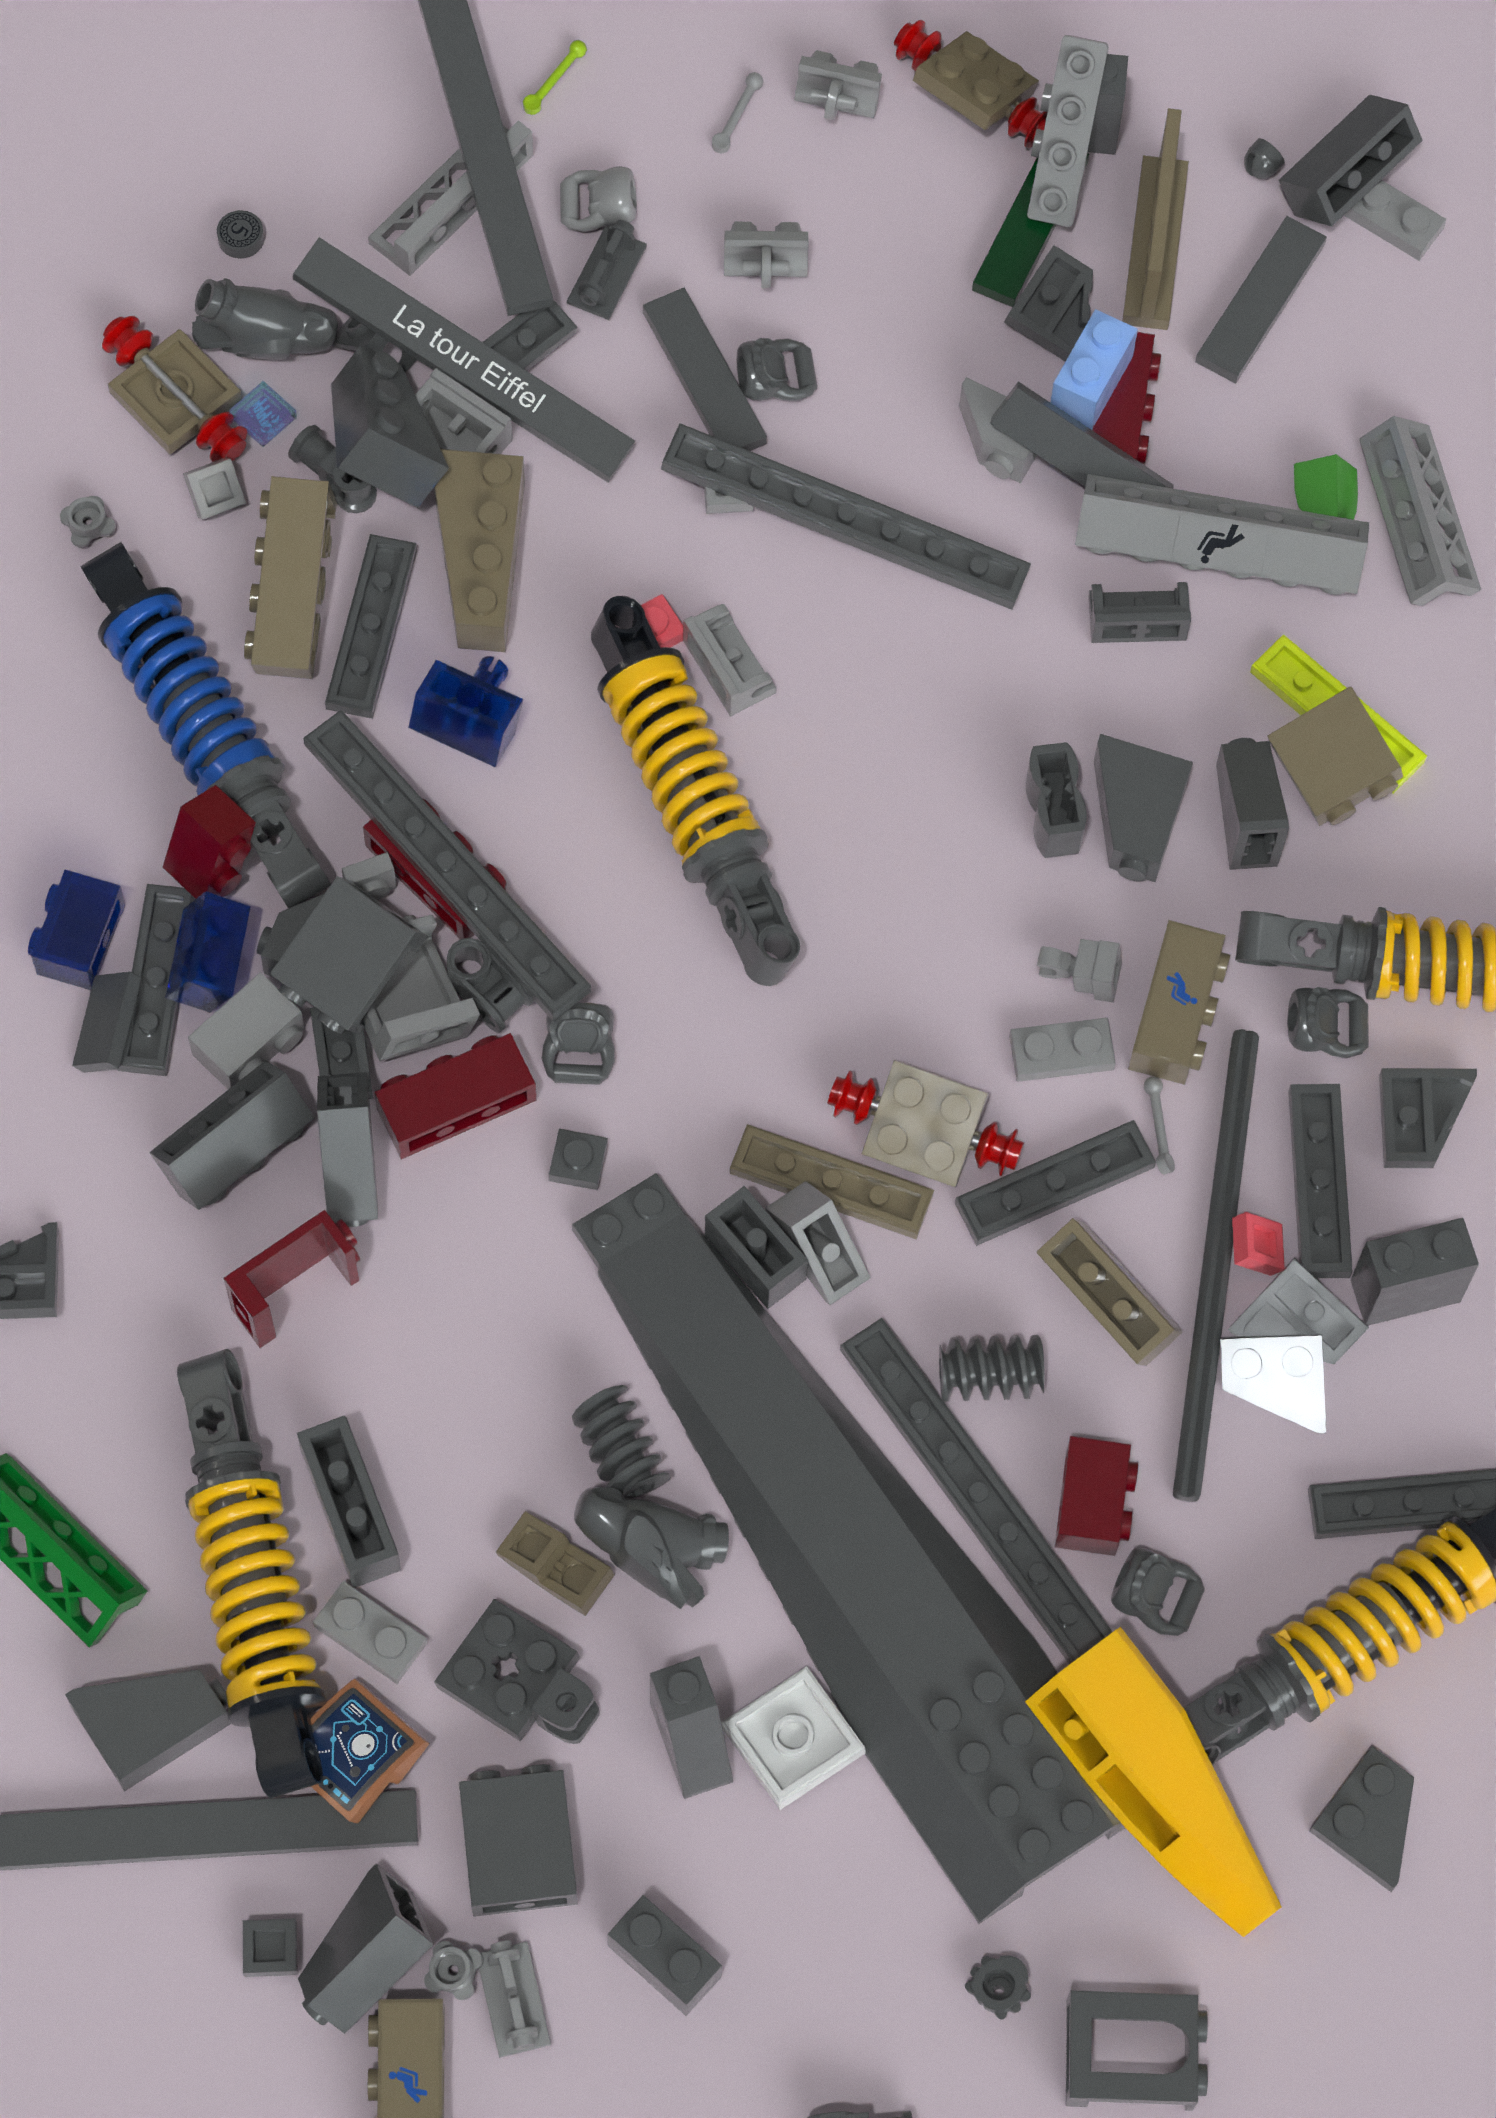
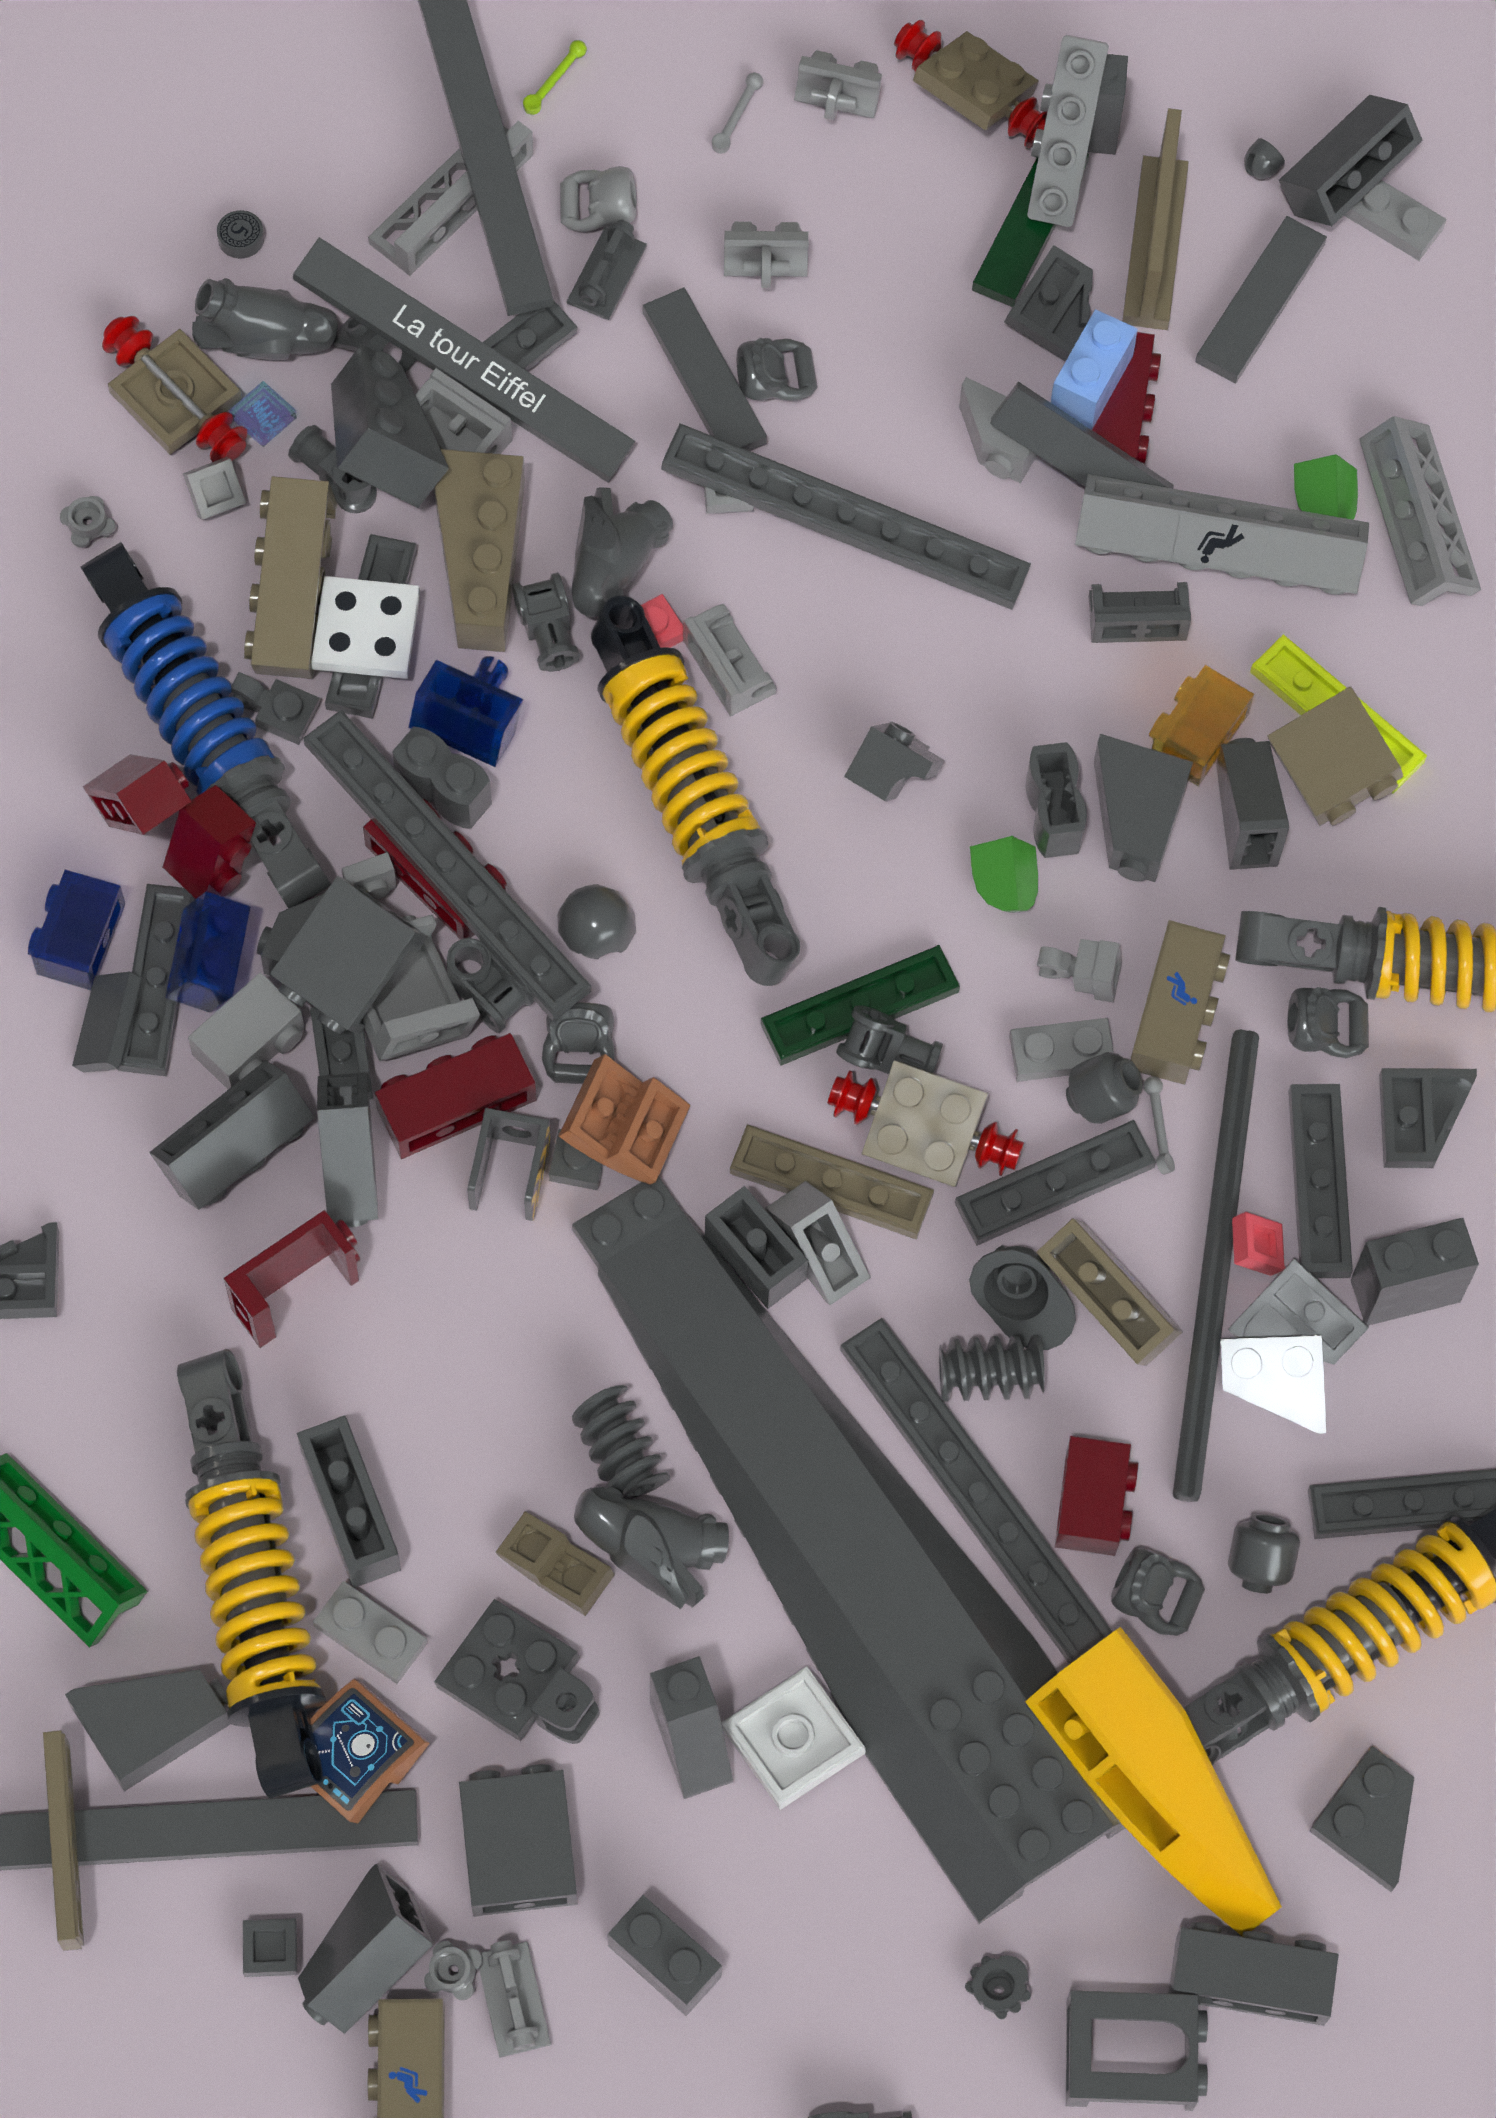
none -> dark tan tile [43,1730,84,1951]
none -> dark red brick [83,754,192,835]
none -> dark grey plate [231,672,320,745]
none -> white tile [311,576,420,679]
none -> dark grey brick [392,727,492,829]
none -> dark grey piece [467,1108,551,1221]
none -> dark grey connector [512,572,580,672]
none -> dark grey hair [557,884,636,959]
none -> nougat slope [558,1054,690,1185]
none -> dark grey animal [571,487,673,617]
none -> dark green tile [760,945,960,1066]
none -> dark grey connector [836,1005,943,1074]
none -> dark grey brick [844,722,945,801]
none -> dark grey piece [969,1245,1076,1350]
none -> bright green brick [970,836,1038,912]
none -> dark grey head [1066,1052,1143,1124]
none -> clear yellow brick [1149,665,1254,787]
none -> dark grey brick [1168,1922,1339,2026]
none -> dark grey head [1228,1514,1300,1594]

